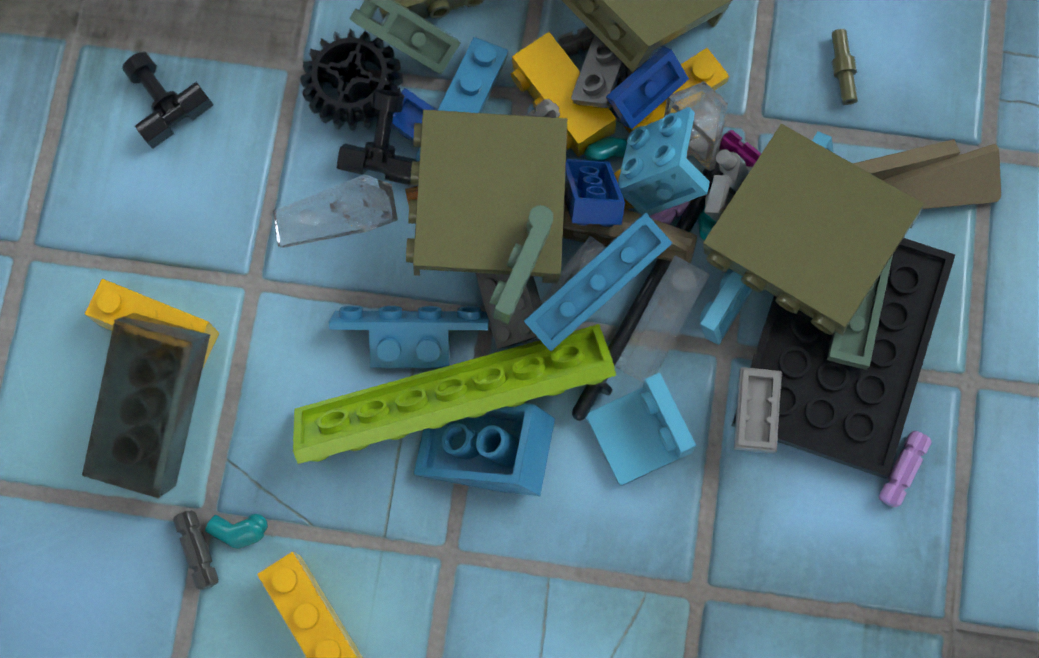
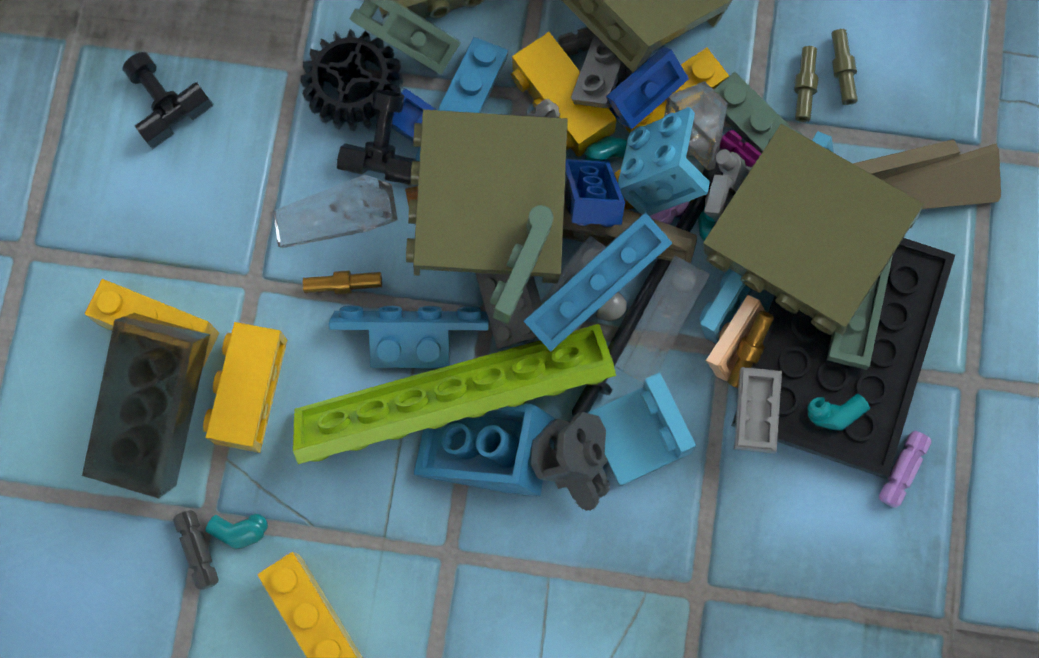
none -> yellow brick [203,322,288,453]
none -> pearl gold bar [303,270,382,295]
none -> dark grey hinge [531,412,611,511]
none -> light grey hinge [596,292,626,321]
none -> sand green plate [706,72,803,153]
none -> light nougat plate [706,295,765,382]
none -> pearl gold bar [727,311,774,388]
none -> olive bar [794,46,818,122]
none -> teal arm [808,393,870,430]

